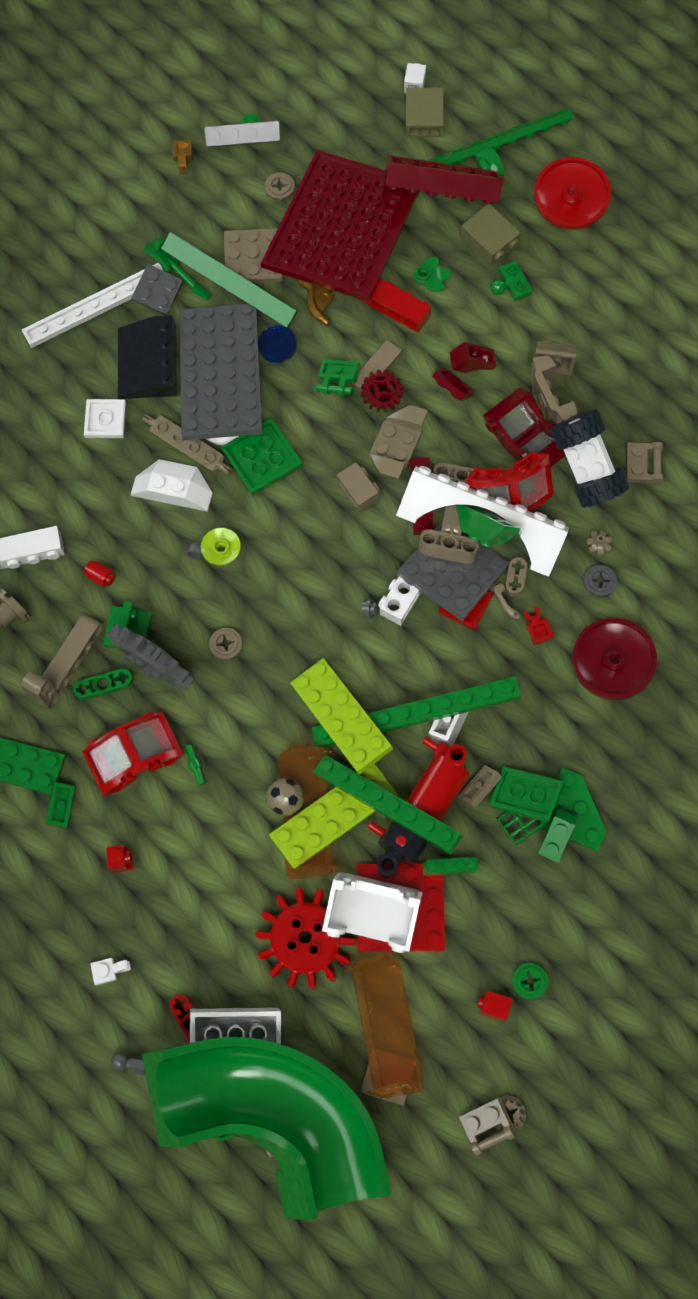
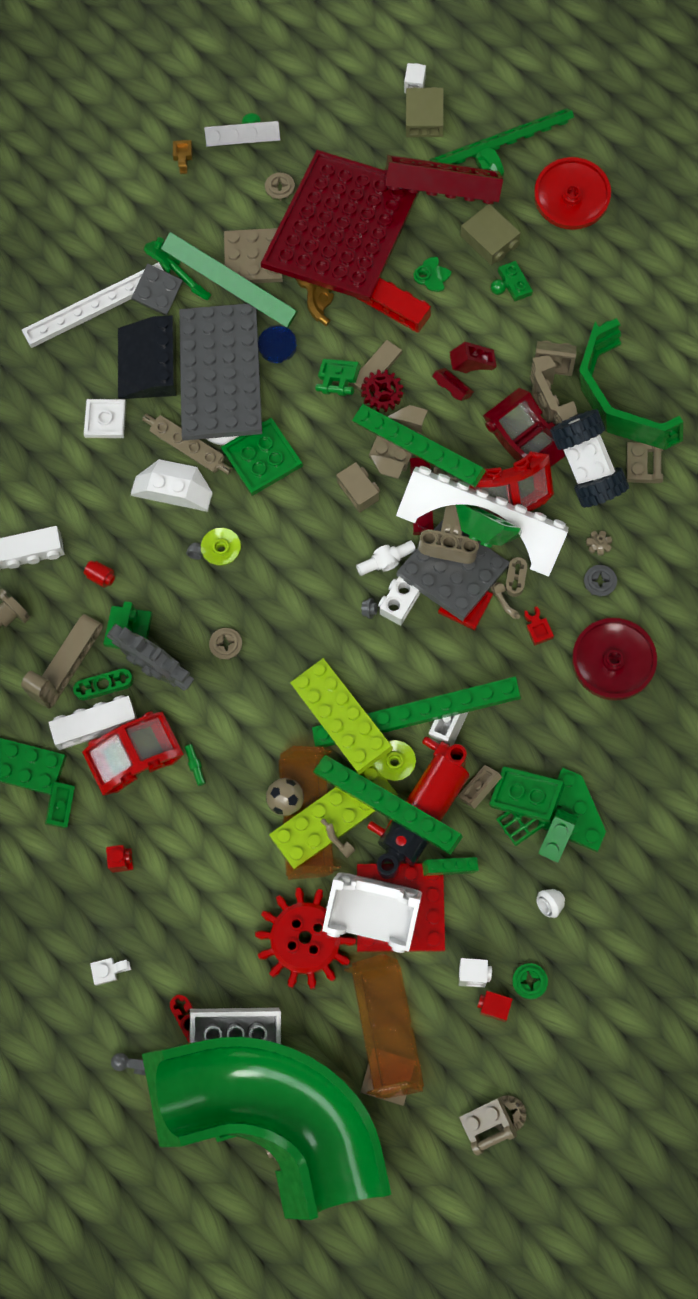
none -> white brick [48,695,137,750]
none -> dark tan piece [321,819,355,858]
none -> green plate [352,404,486,488]
none -> white pin [356,540,416,576]
none -> lime dish [374,740,416,781]
none -> white brick [458,958,492,988]
none -> white cone [537,889,565,918]
none -> green panel [579,318,684,450]

